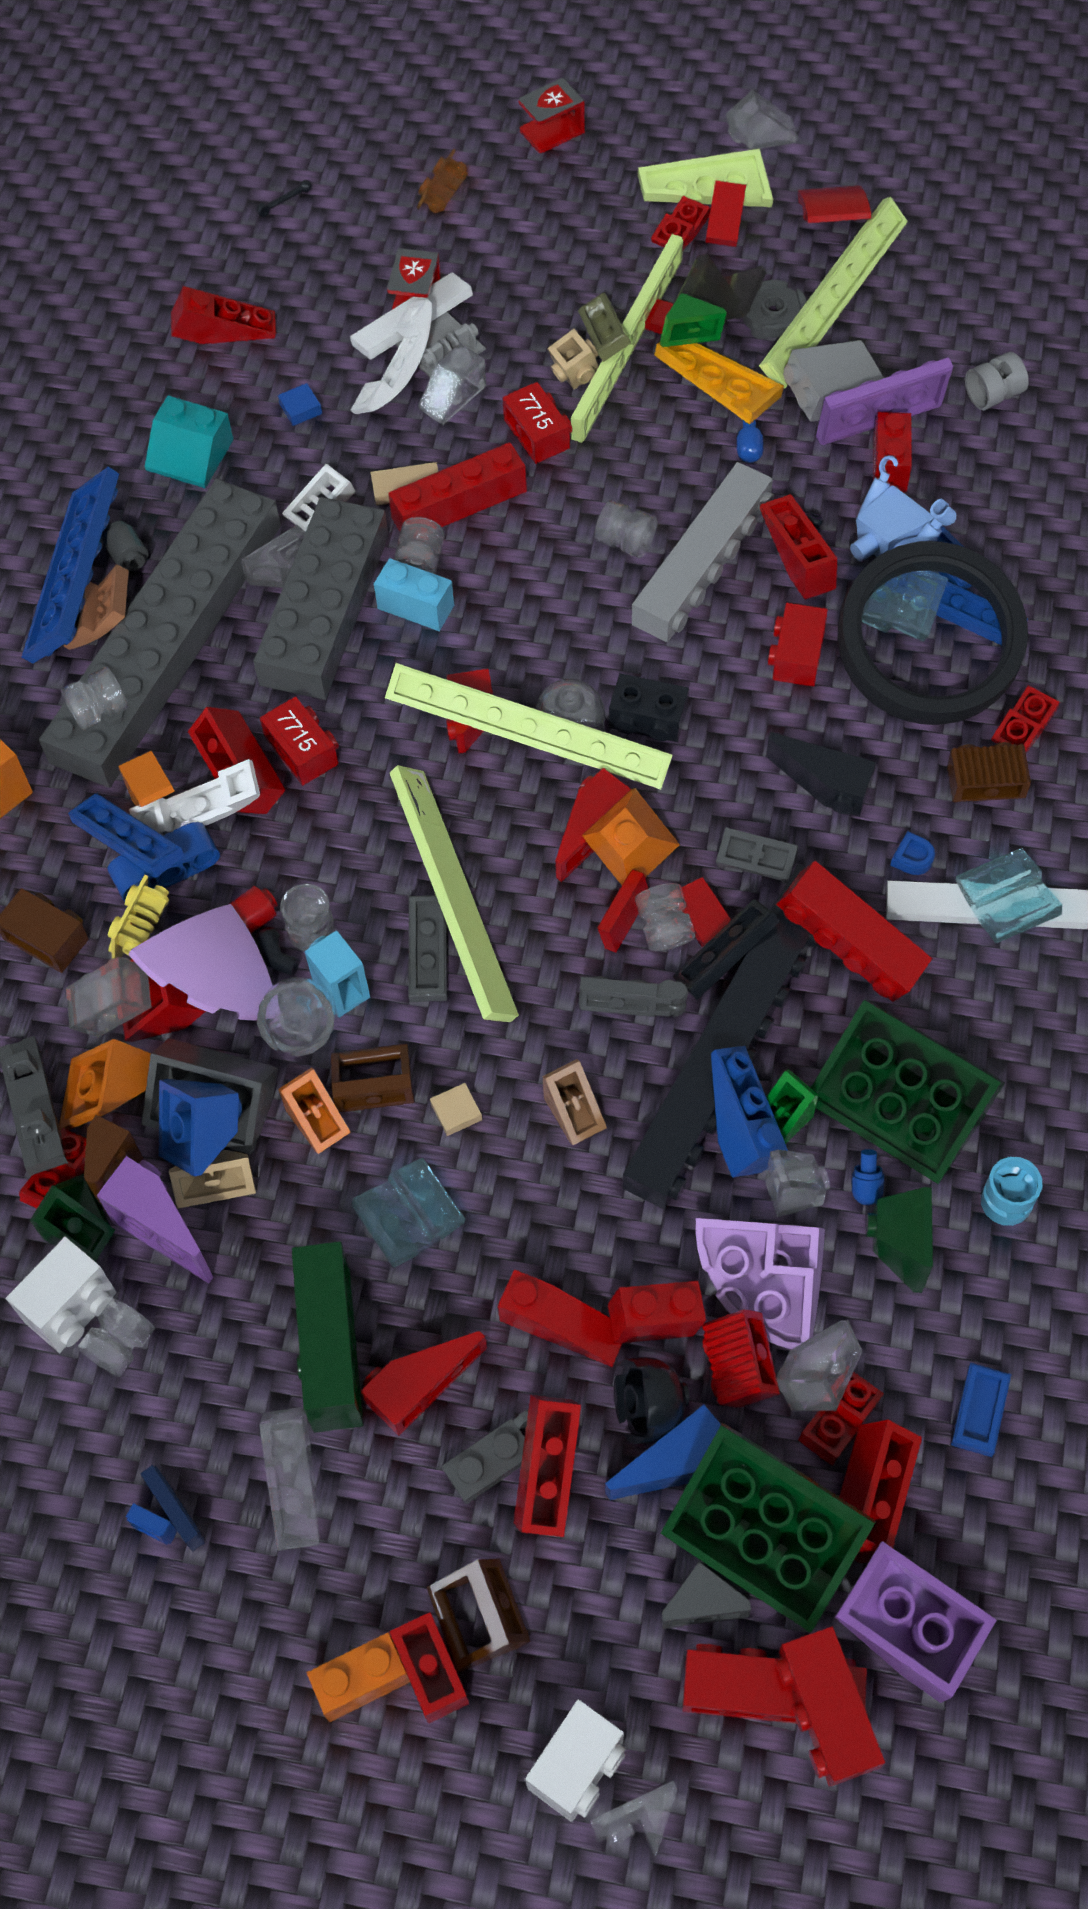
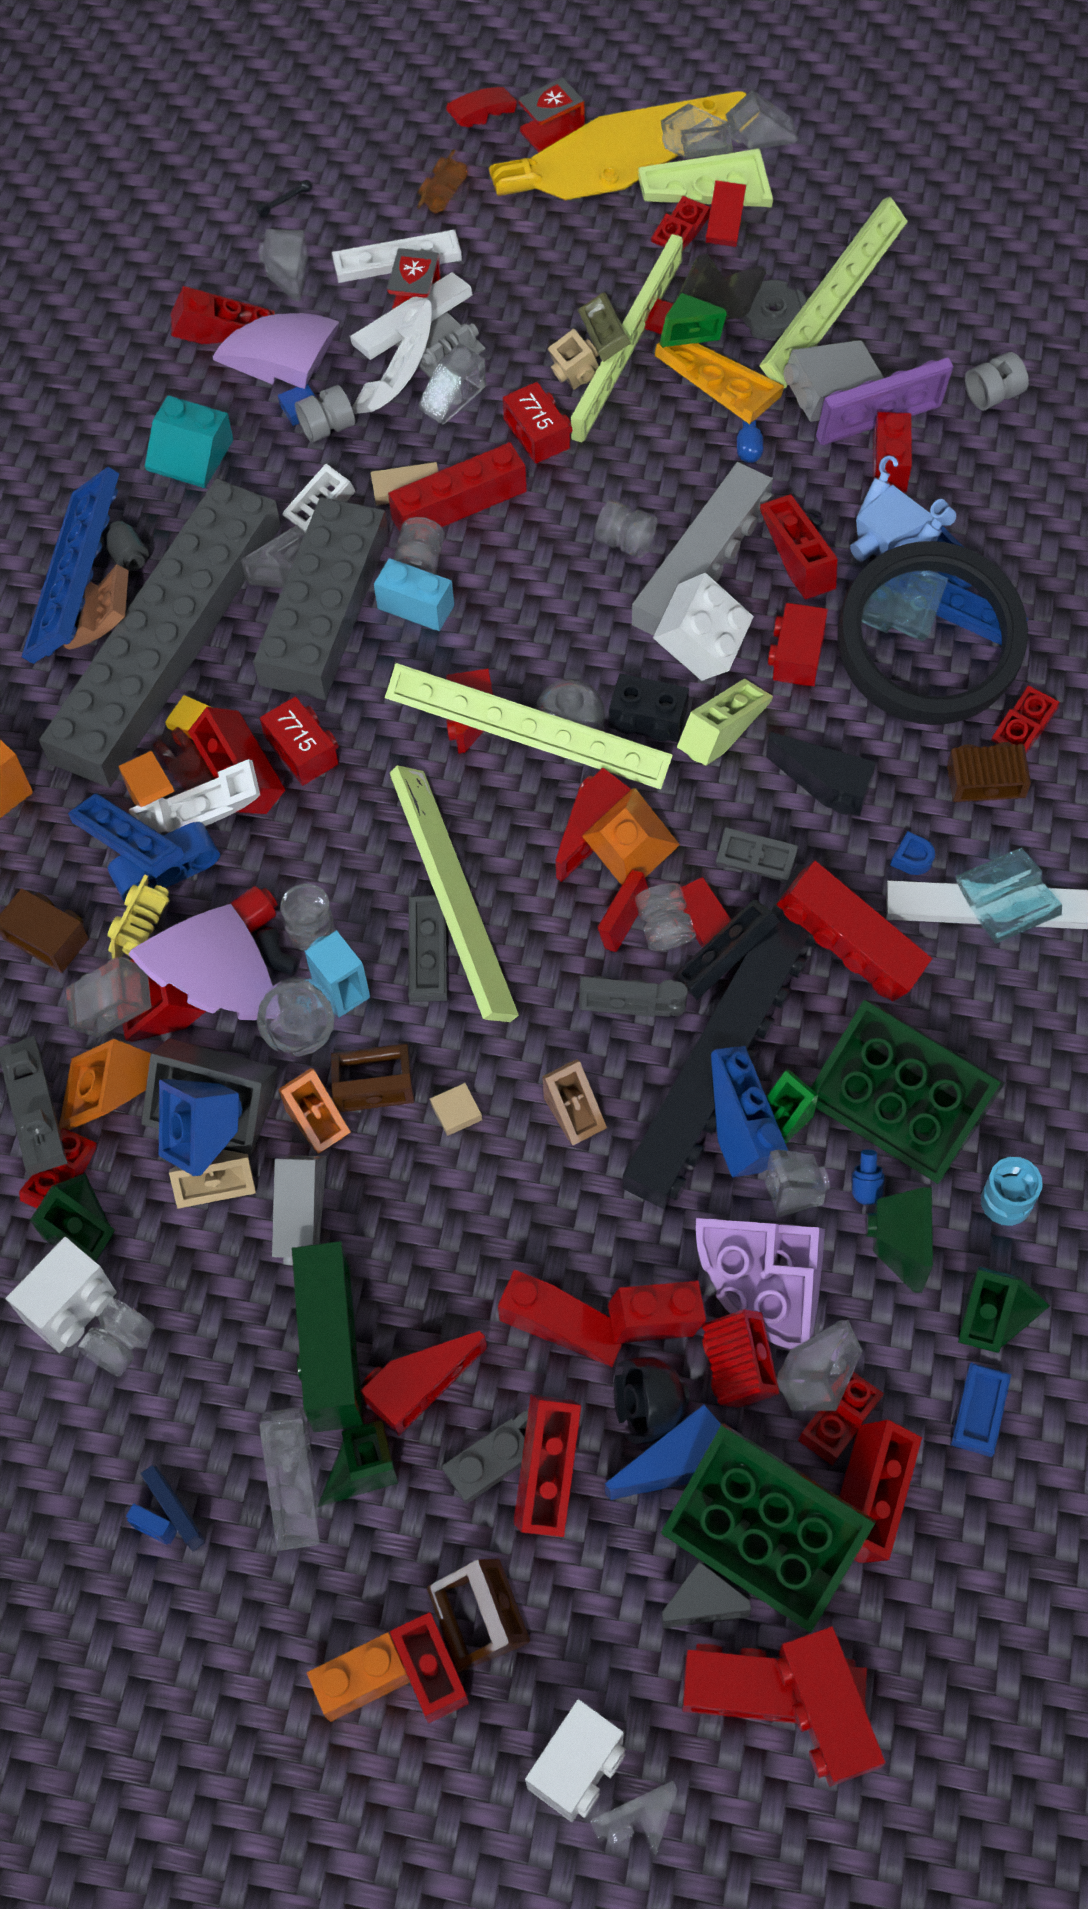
clear wheel [60,666,129,731] -> none
reddish brown tile [84,1115,144,1211] -> none
medium lavender slope [97,1156,214,1284] -> none
clear light blue slope [351,1158,466,1268] -> none
red slope [798,185,871,223] -> none
medium lavender slope [835,1541,997,1703] -> none
none -> clear red hinge [153,727,215,791]
none -> yellow tile [165,695,211,739]
none -> lavender brick [213,313,340,389]
none -> clear slope [259,229,308,301]
none -> light grey slope [272,1155,327,1265]
none -> light grey wheel [294,385,355,443]
none -> dark green slope [317,1420,398,1507]
none -> white tile [332,230,462,283]
none -> red slope [446,87,517,127]
none -> yellow wing [489,91,748,200]
none -> white brick [653,573,754,681]
none -> clear slope [661,103,733,158]
none -> yellowish green slope [677,678,773,766]
none -> dark green slope [958,1266,1050,1353]

